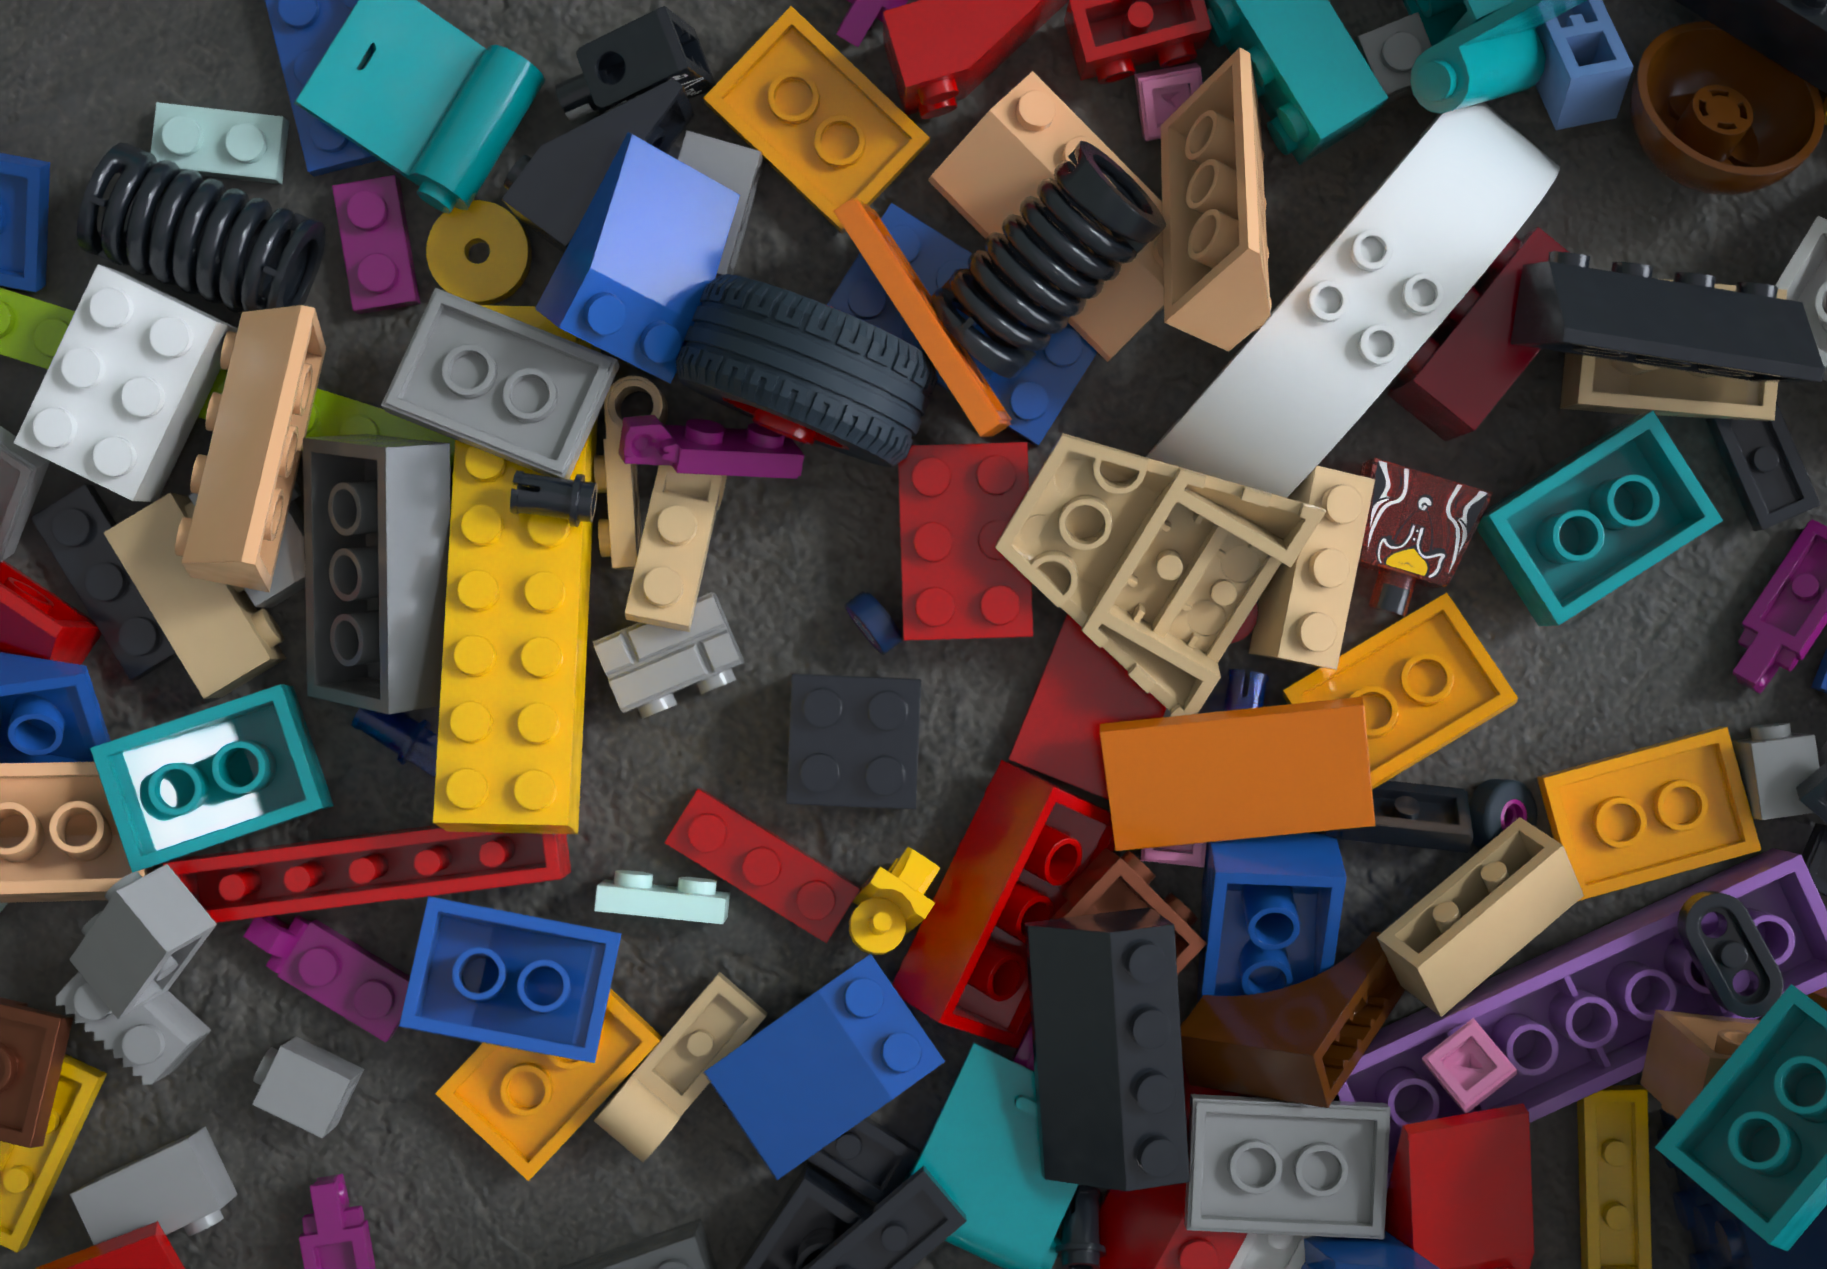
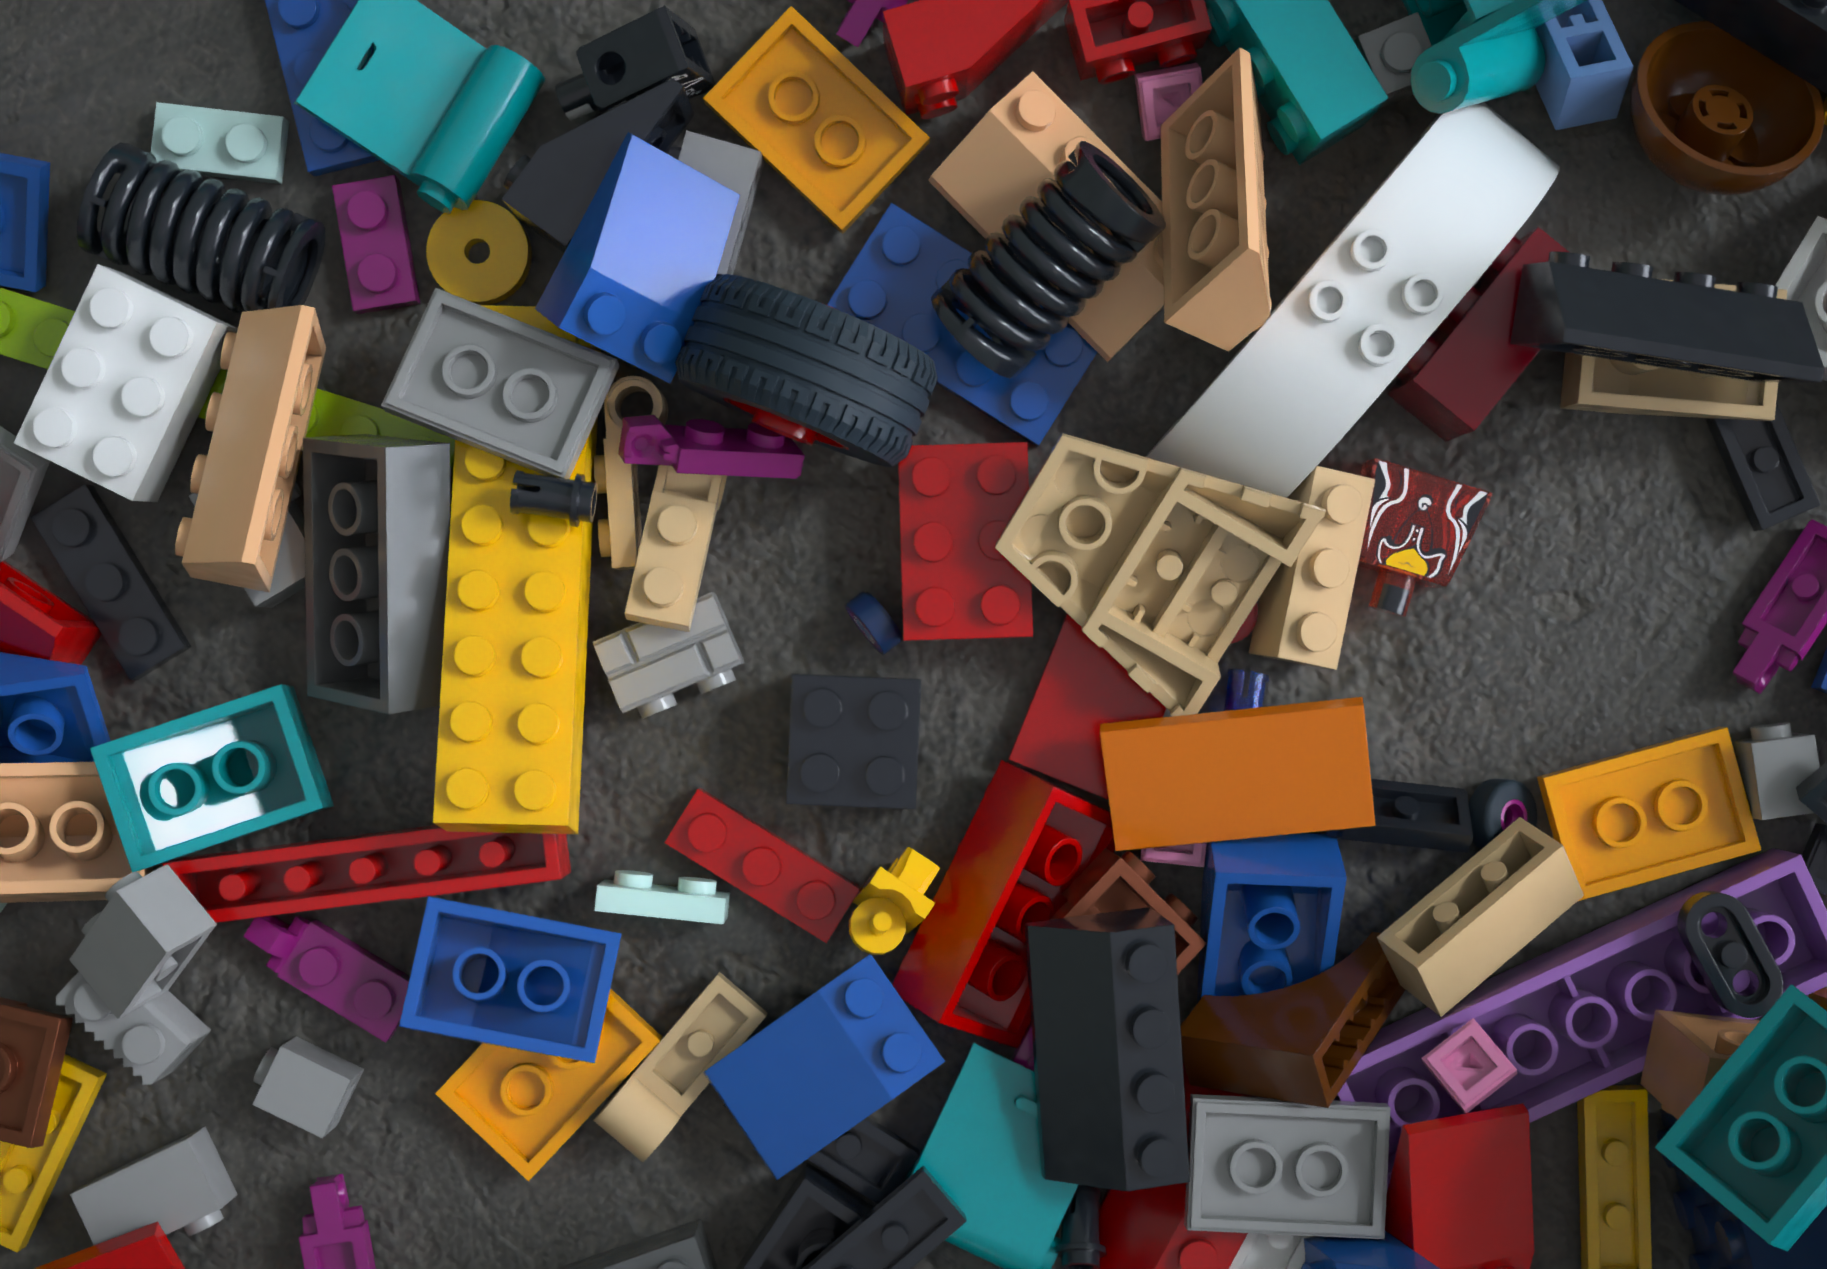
tan brick [104,493,286,699] -> none
clear blue axle [351,708,438,778] -> none
orange tile [833,198,1012,437] -> none
light orange plate [1283,592,1518,790] -> none
teal brick [1474,411,1723,626] -> none

